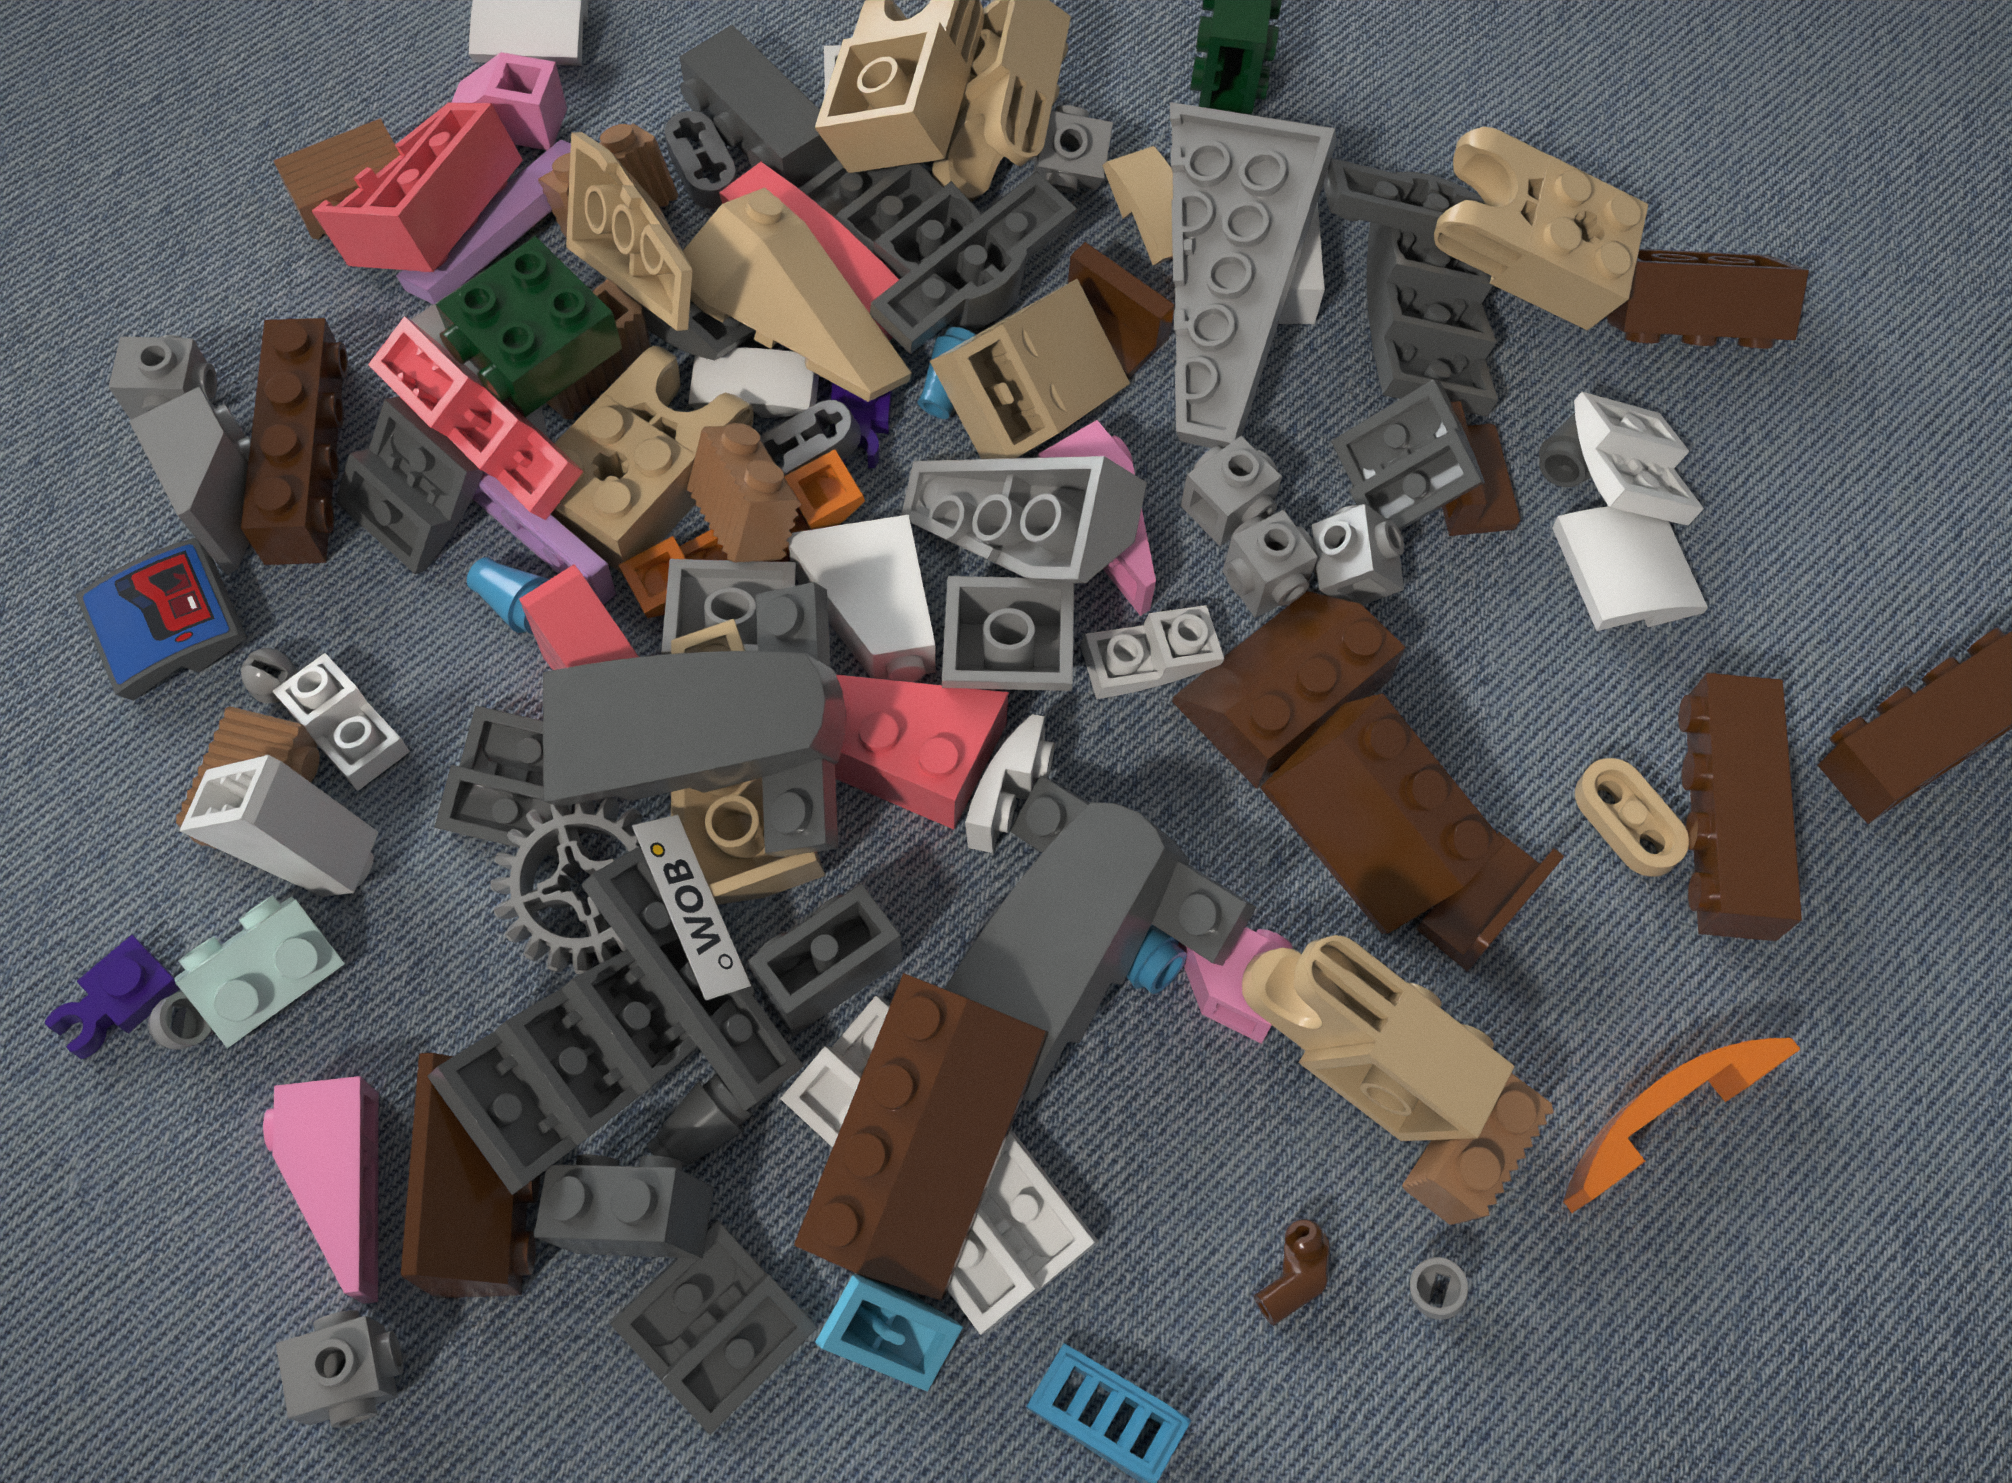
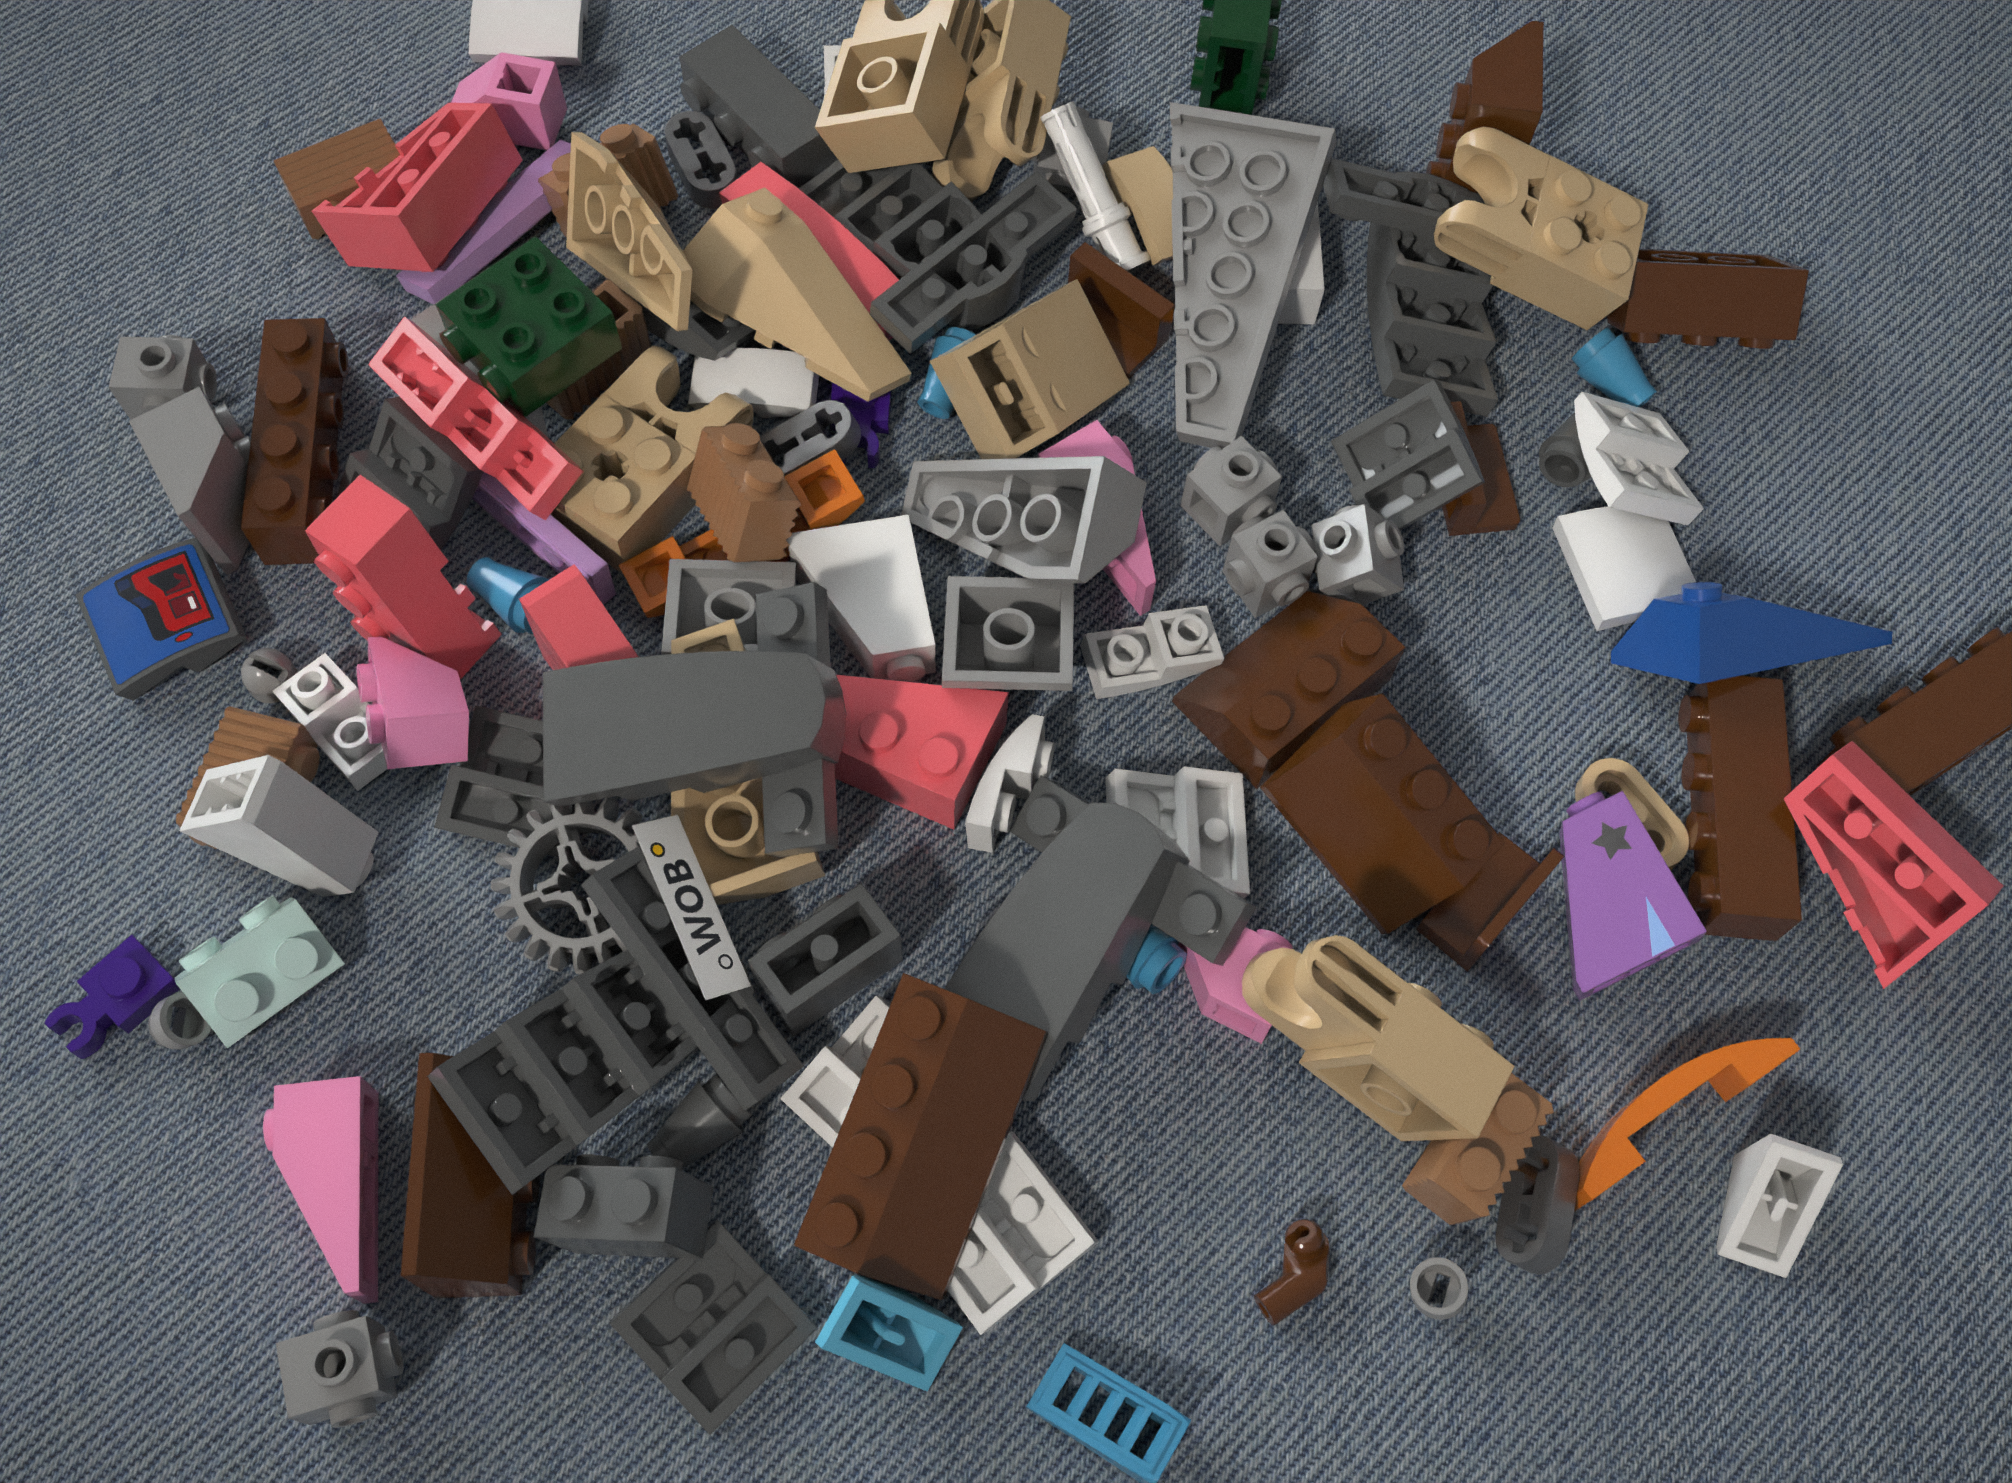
none -> coral wedge [305,475,502,680]
none -> bright pink slope [357,636,469,769]
none -> white pin [1040,101,1151,271]
none -> white slope [1106,766,1250,898]
none -> reddish brown slope [1426,21,1544,194]
none -> flat silver beam [1496,1135,1579,1275]
none -> medium lavender slope [1559,791,1707,1001]
none -> dark azure cone [1571,327,1657,407]
none -> blue wedge [1611,582,1892,684]
none -> white slope [1716,1134,1843,1278]
none -> coral wedge [1784,741,2003,989]

